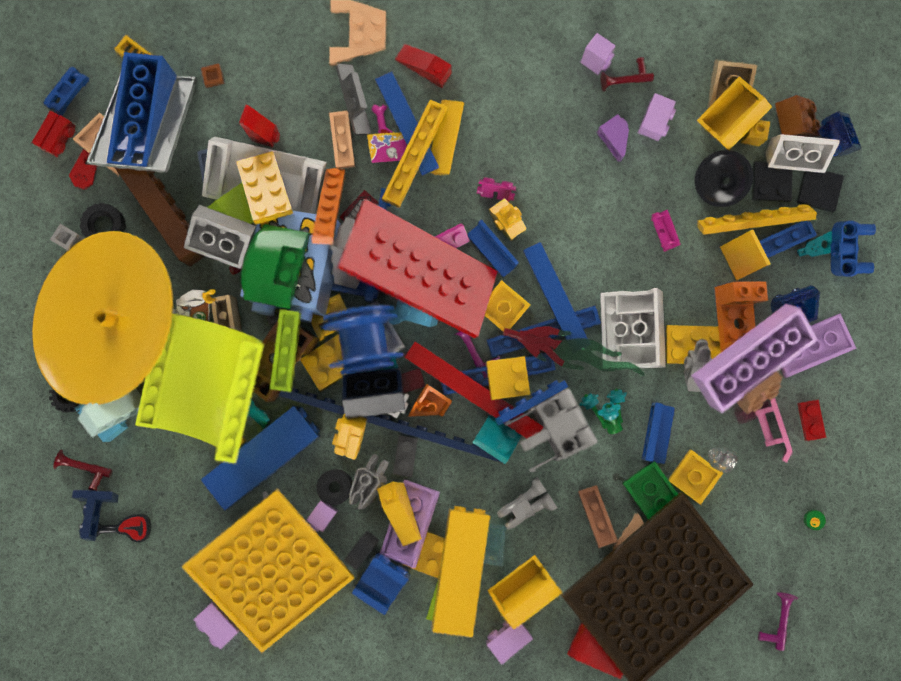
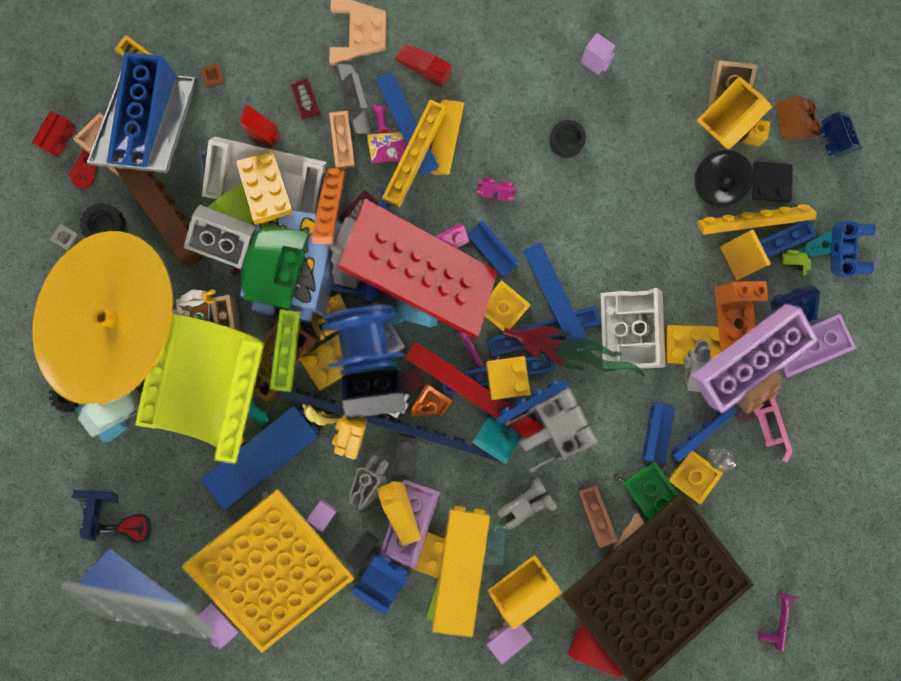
blue plate [44,67,89,116] -> none
dark red piece [53,449,112,491] -> none
black tyre [317,469,353,505] -> none
yellow hinge [489,198,526,241] -> none
teal plant [579,388,627,434] -> none
medium lavender slope [597,114,629,162] -> none
dark red piece [600,57,654,92] -> none
lavender brick [638,93,676,141] -> none
dark pink hinge [651,209,681,252] -> none
white slope [765,134,839,173] -> none
black tile [796,171,844,213] -> none
red plate [797,400,826,441] -> none
green tile [804,510,826,530] -> none
none -> light grey piece [59,549,215,640]
none -> tile [290,78,320,120]
none -> light yellow hat [302,404,341,426]
none -> black tyre [549,120,586,158]
none -> blue plate [670,406,738,462]
none -> lime bracket [781,250,811,276]

